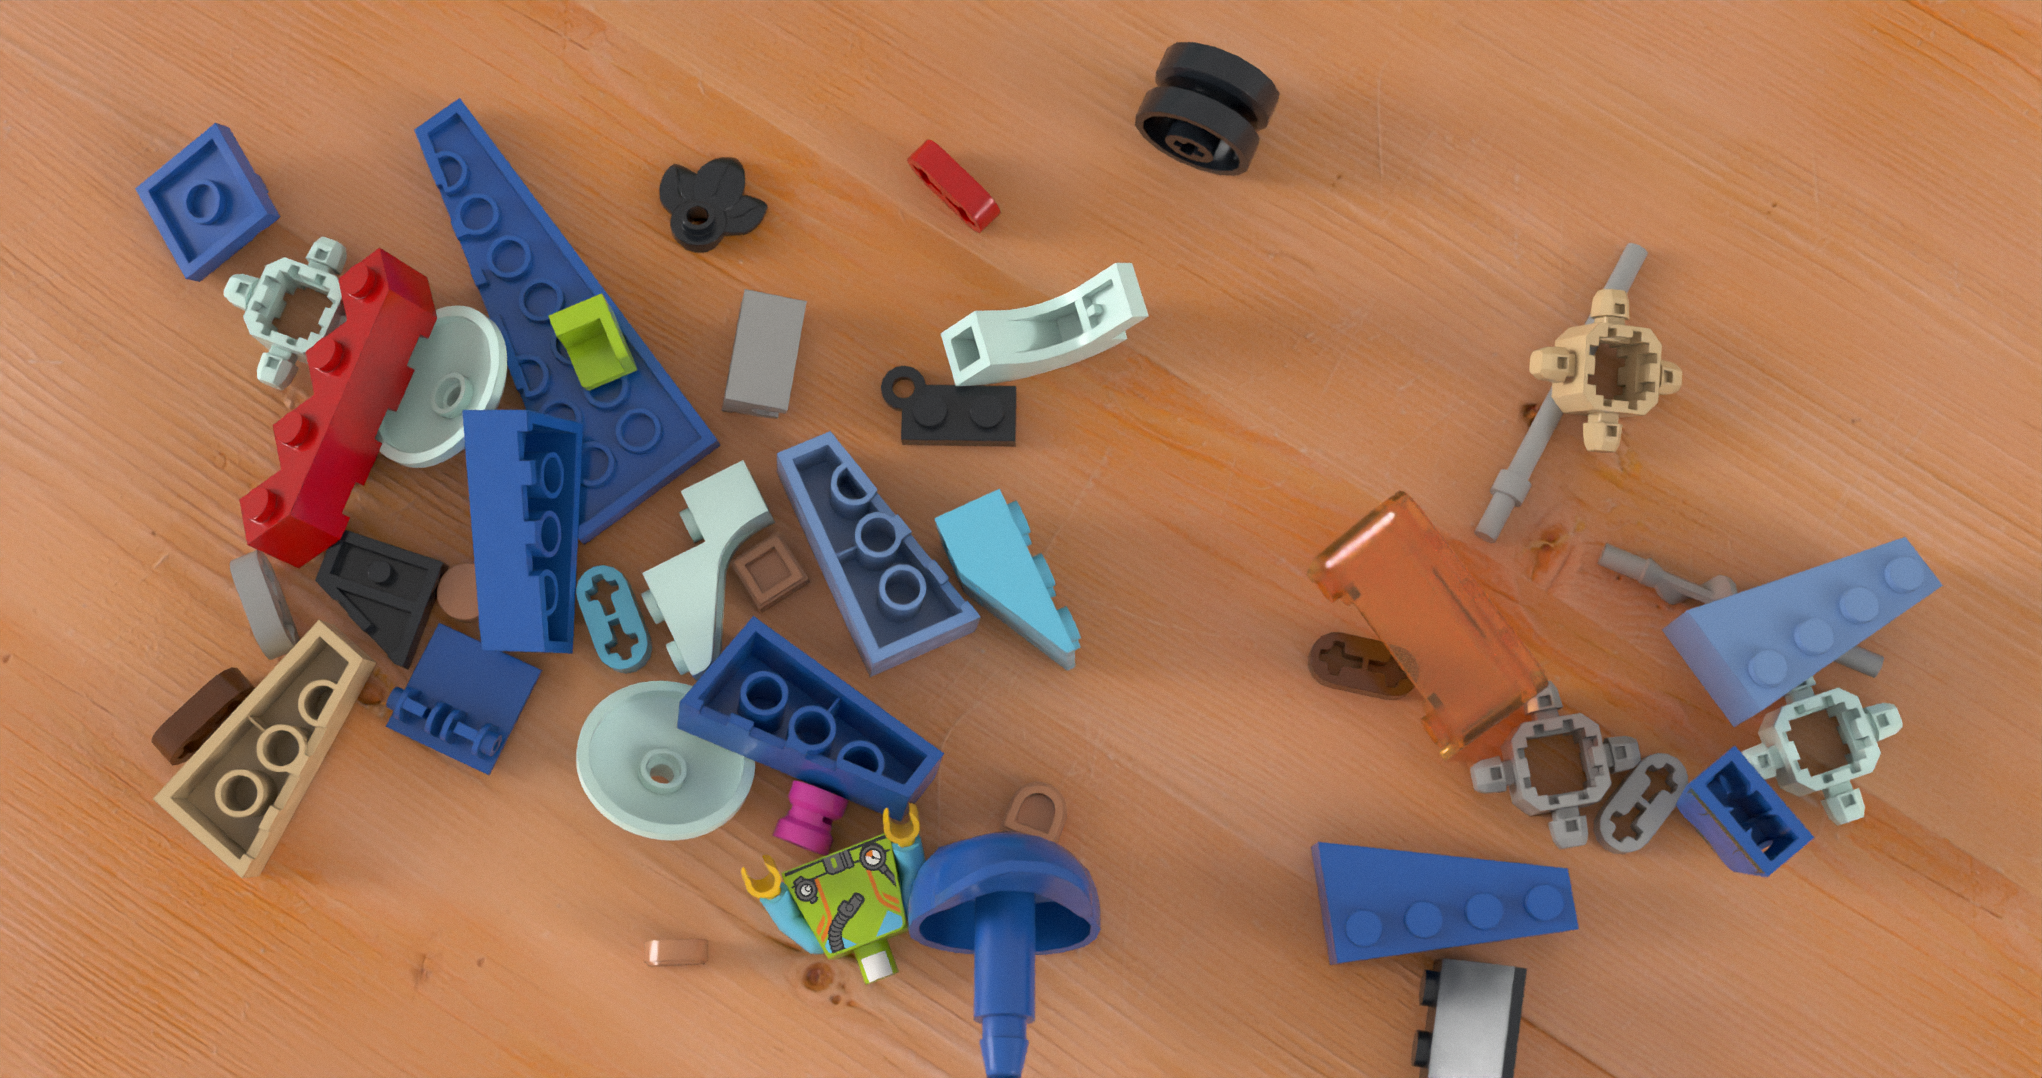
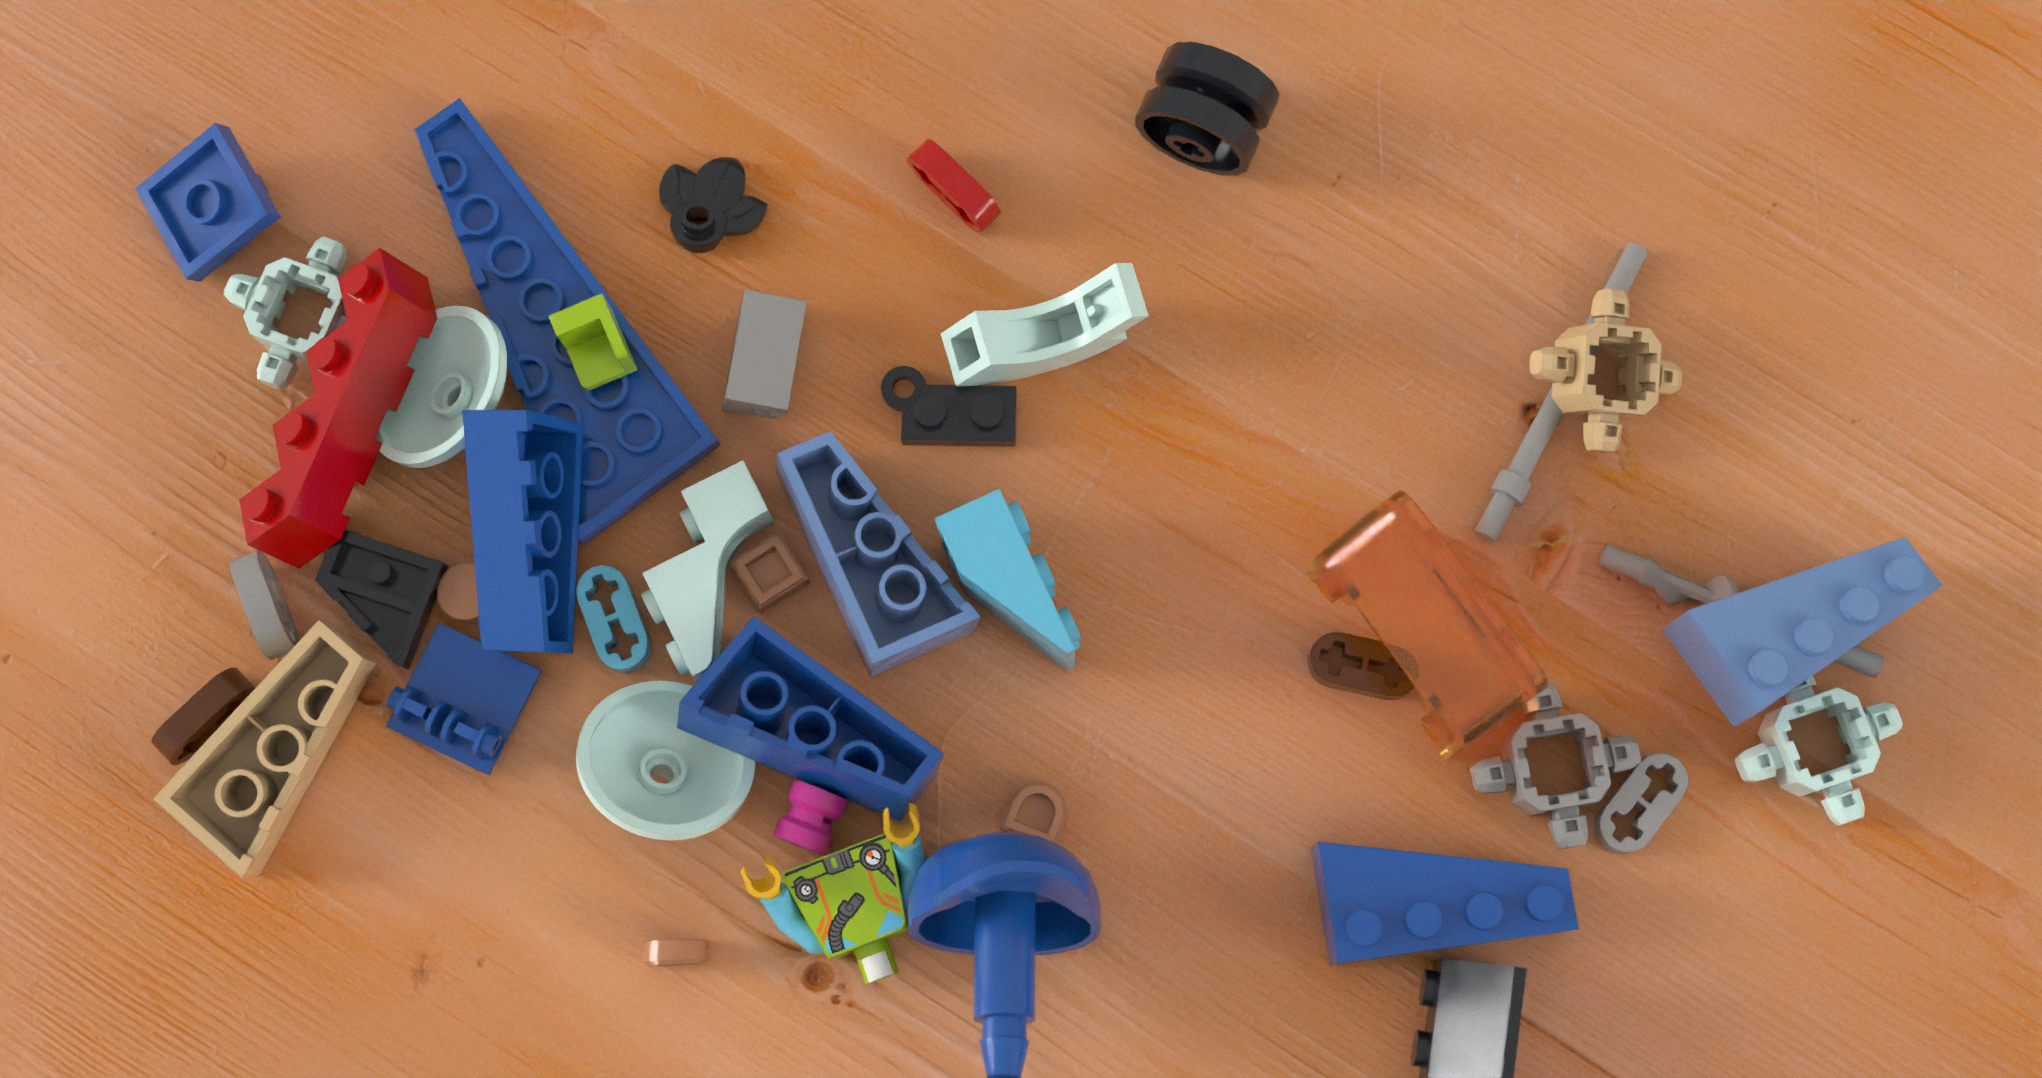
blue torso [1676,746,1814,877] -> none

